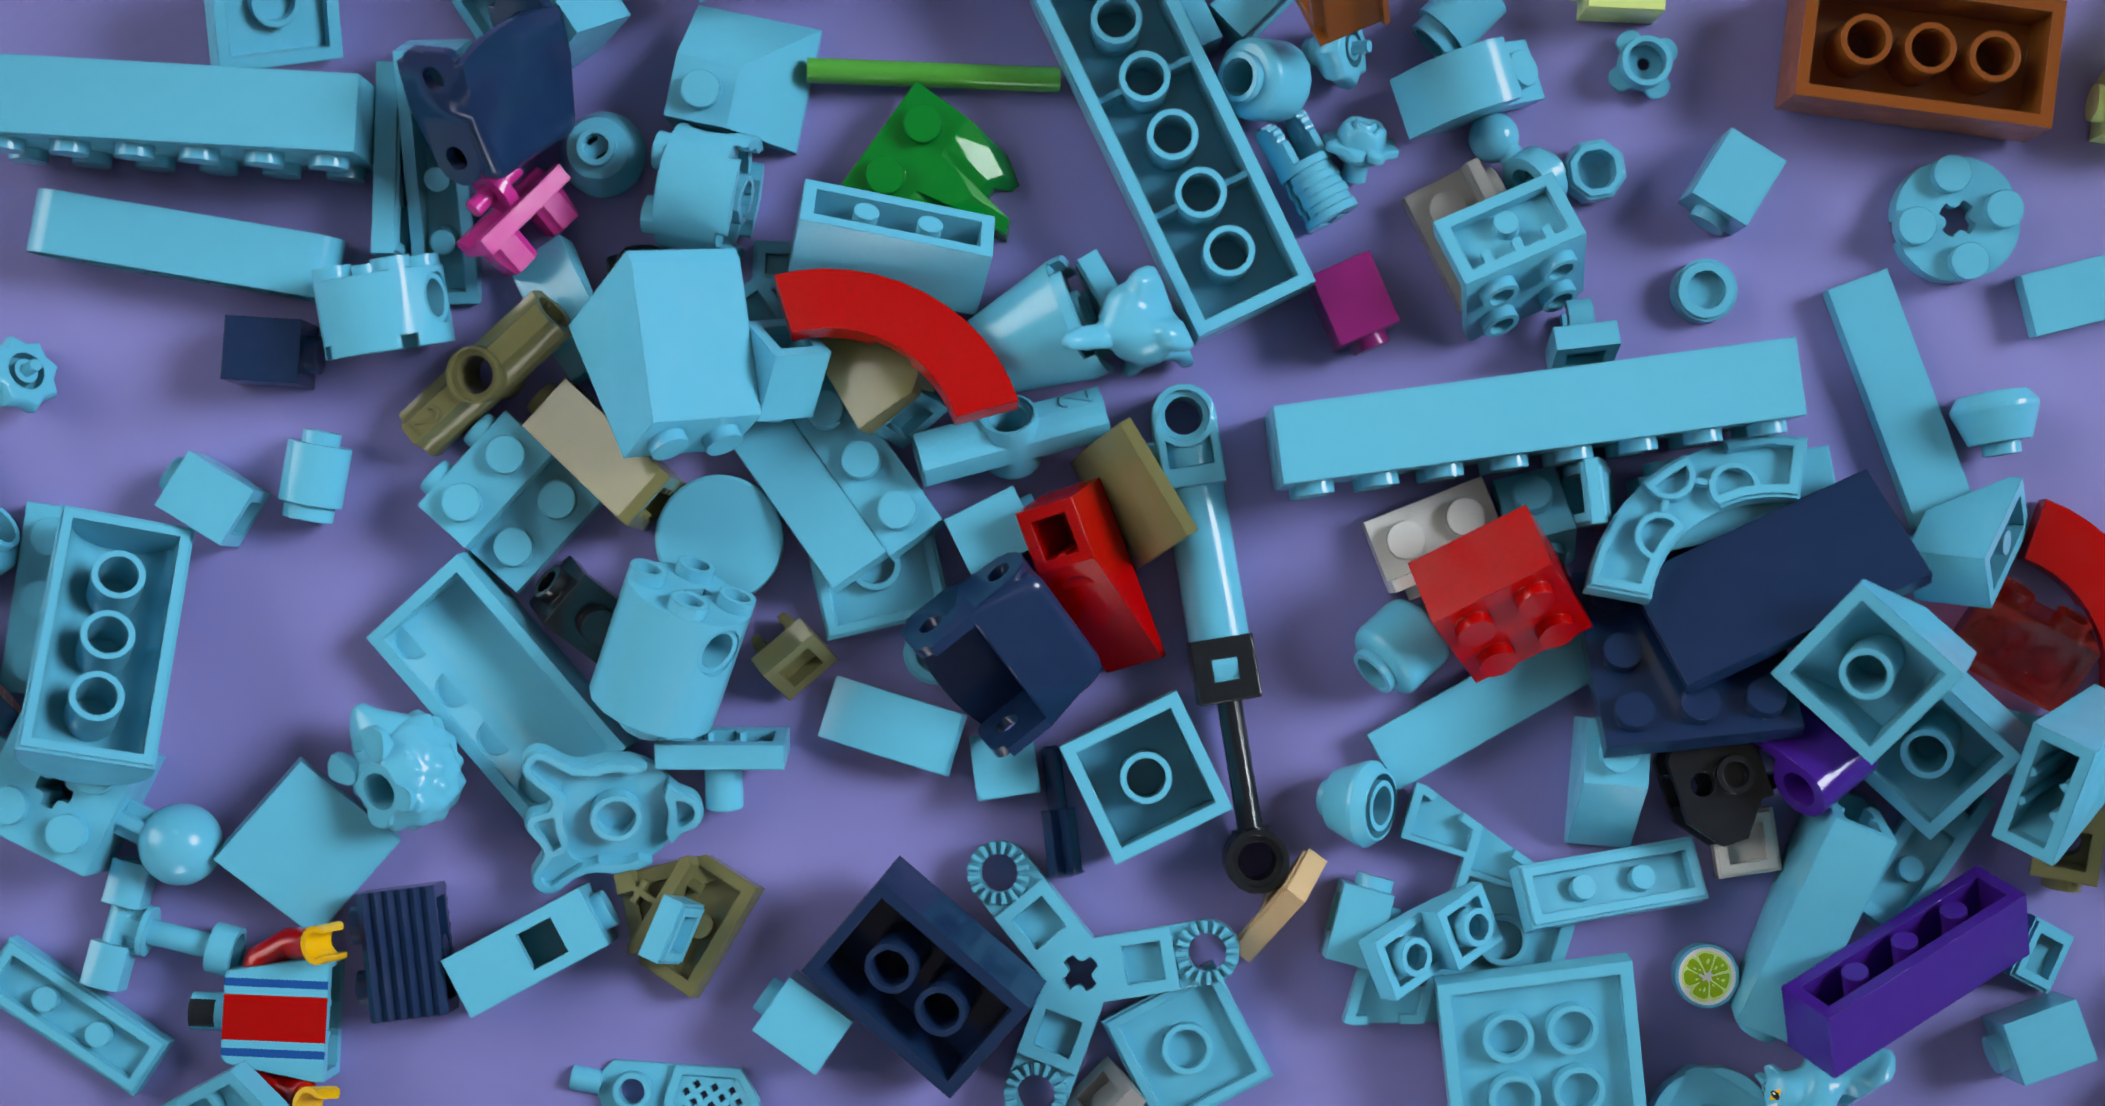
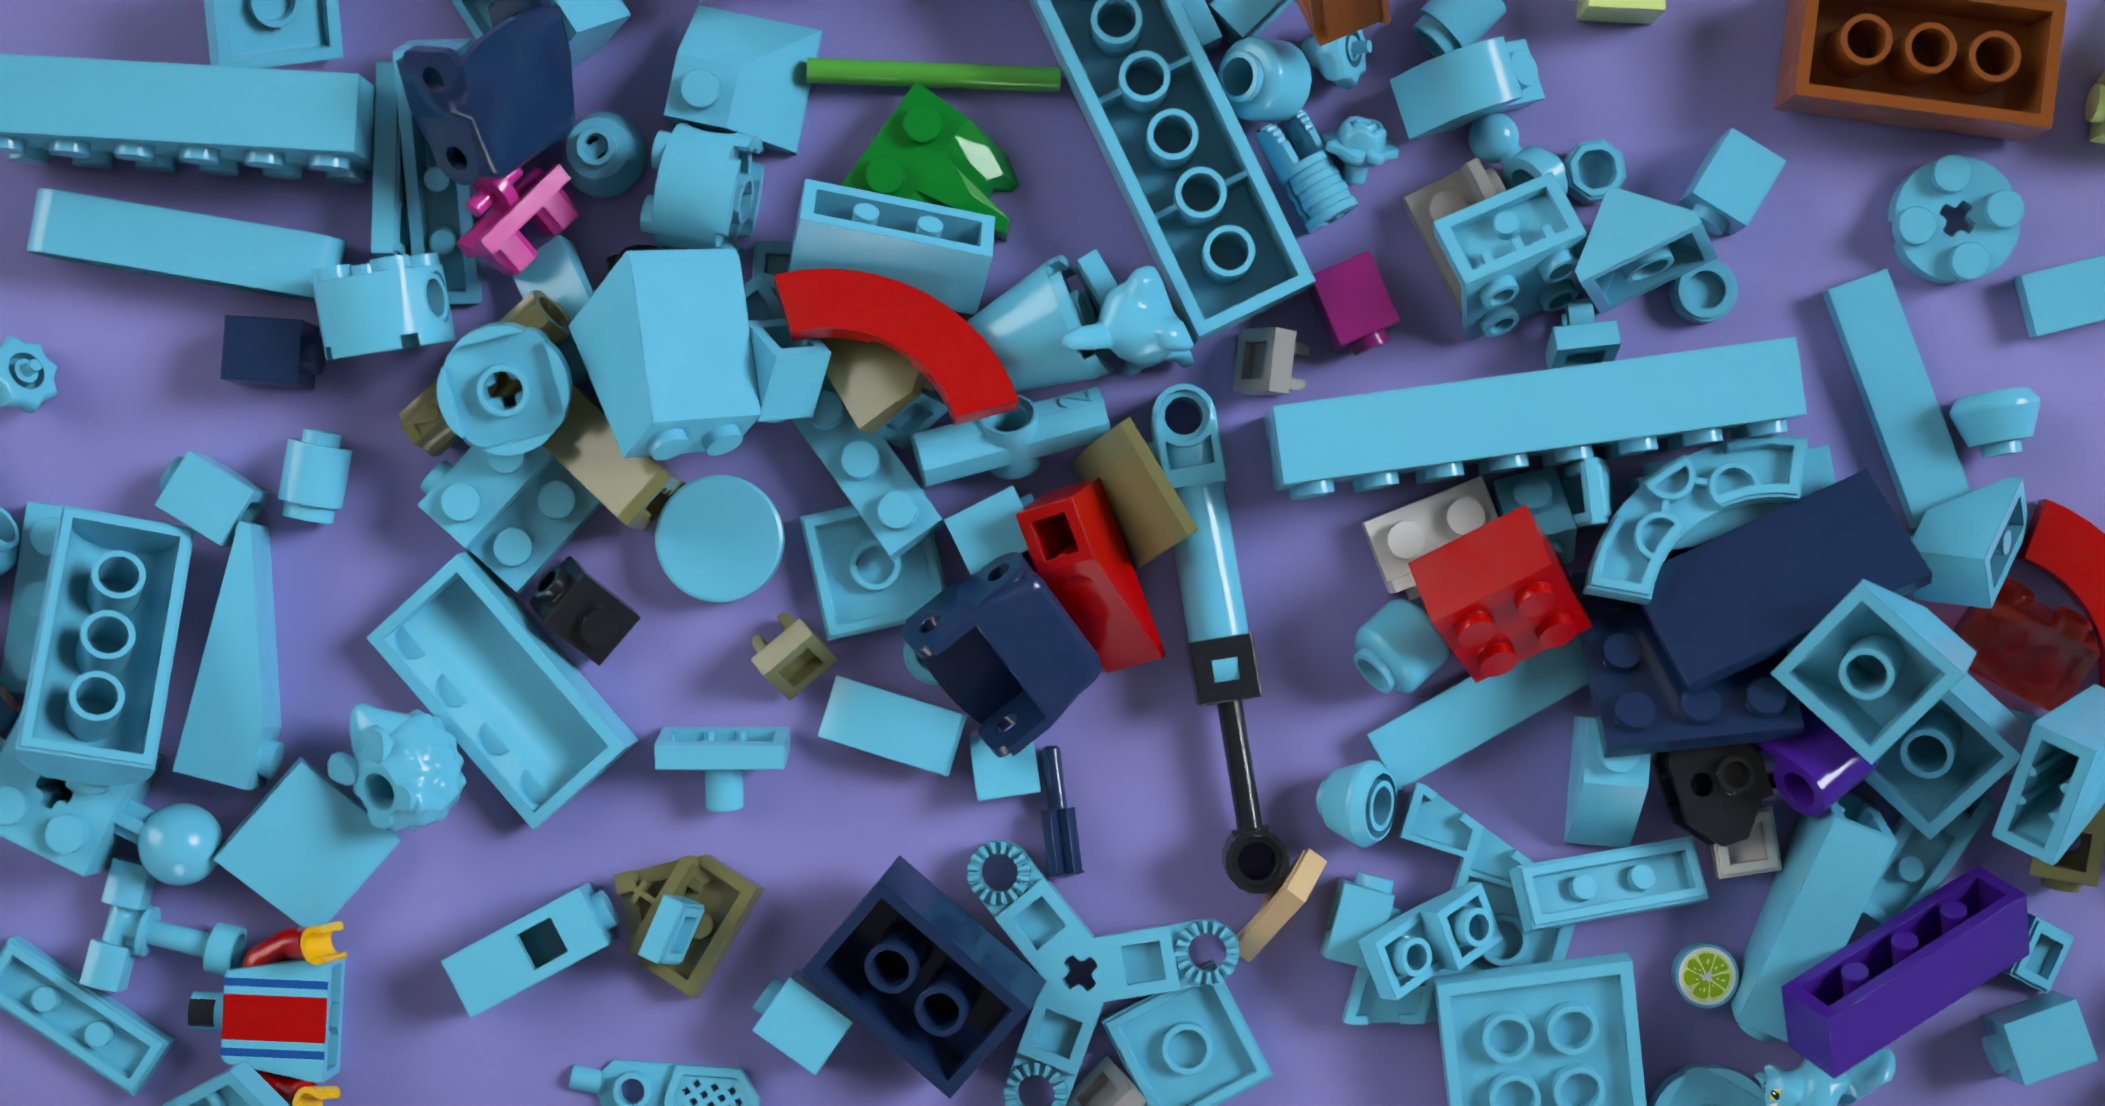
dark blue brick [348,881,460,1024] -> none
medium azure tile [521,743,704,894] -> none
medium azure cylinder [589,555,756,741] -> none
medium azure tile [734,419,888,593] -> none
medium azure brick [1059,689,1233,865] -> none
medium azure plate [1608,30,1678,100] -> none
none -> medium azure slope [172,521,284,790]
none -> medium azure plate [437,322,573,456]
none -> light grey tile [1232,327,1310,396]
none -> medium azure slope [1575,185,1718,314]

